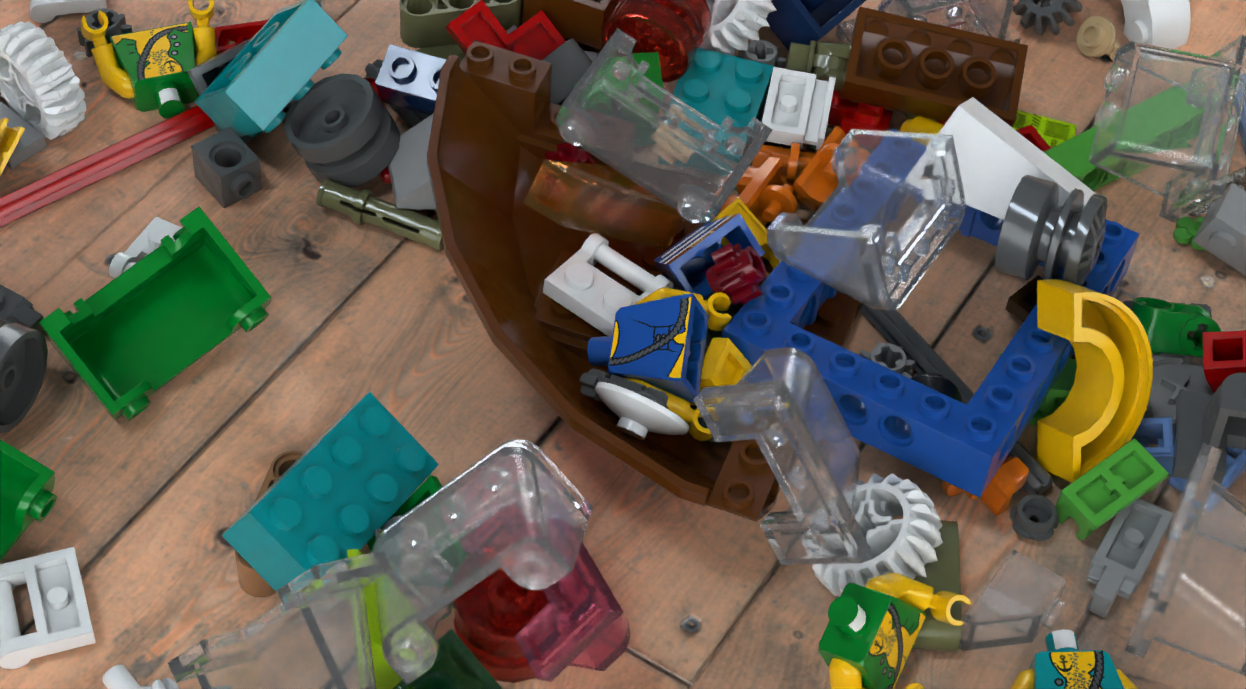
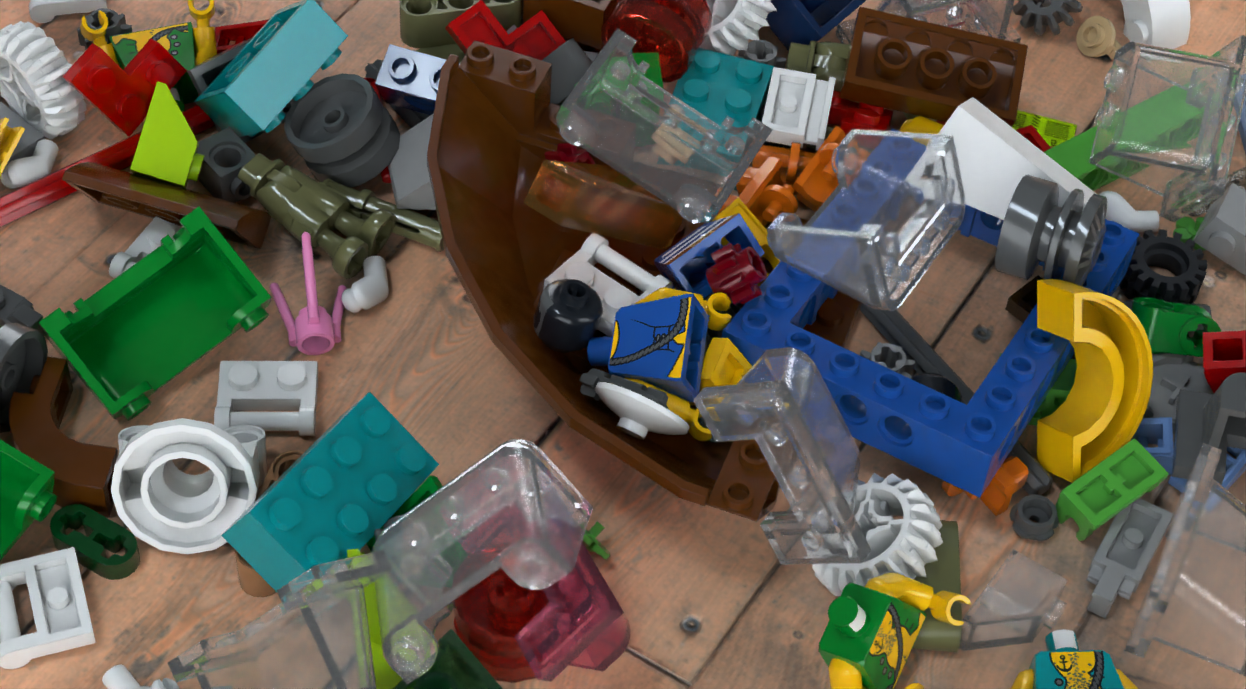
none -> white arm [0,139,59,189]
none -> reddish brown arch [9,356,118,518]
none -> dark green beam [50,504,140,580]
none -> reddish brown slope [62,162,271,249]
none -> red plate [63,39,187,137]
none -> white piece [111,418,267,555]
none -> lime slope [130,81,205,189]
none -> white plate [214,361,318,436]
none -> olive piece [238,153,397,279]
none -> bright pink plant [270,232,347,355]
none -> white arm [341,256,389,313]
none -> black head [534,279,603,353]
none -> bright green plant [565,516,610,560]
none -> white arm [1099,191,1159,232]
none -> black tyre [1119,229,1208,304]

